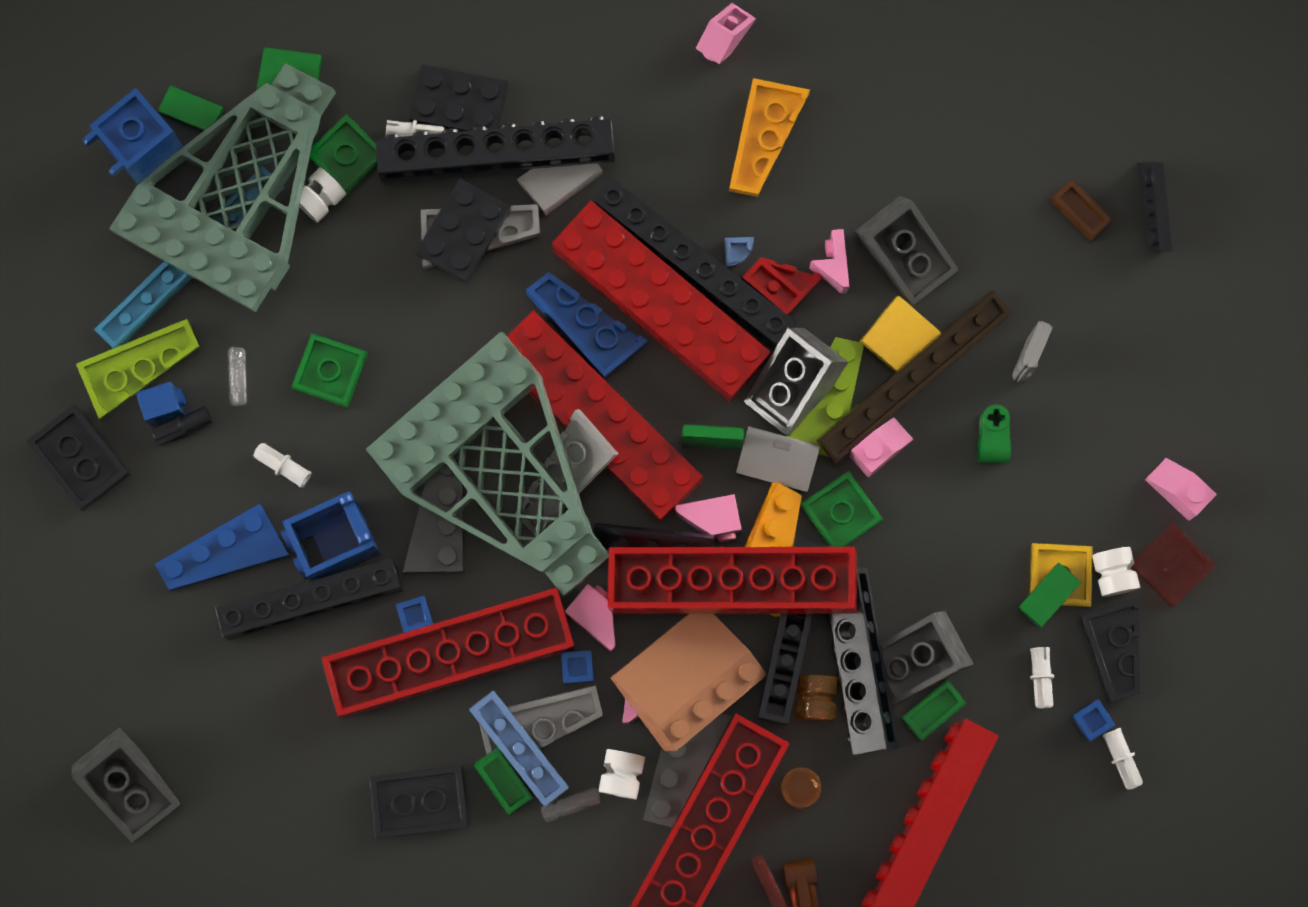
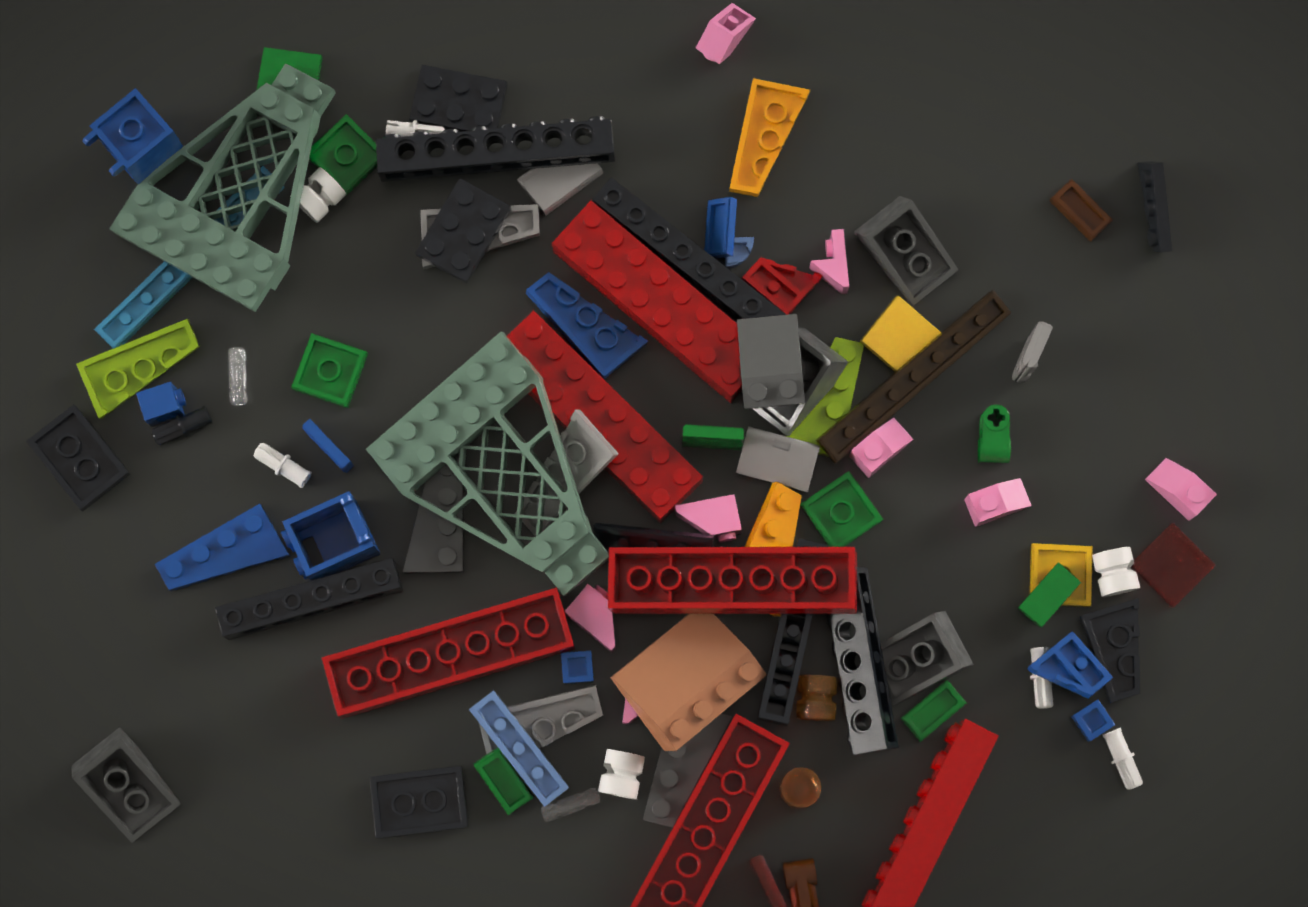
green tile [158,85,224,132] -> none
blue plate [396,596,434,633] -> none
none -> blue tile [302,419,354,473]
none -> blue tile [704,197,737,259]
none -> dark grey slope [737,314,806,410]
none -> bright pink slope [964,478,1031,527]
none -> blue wing [1027,631,1113,699]

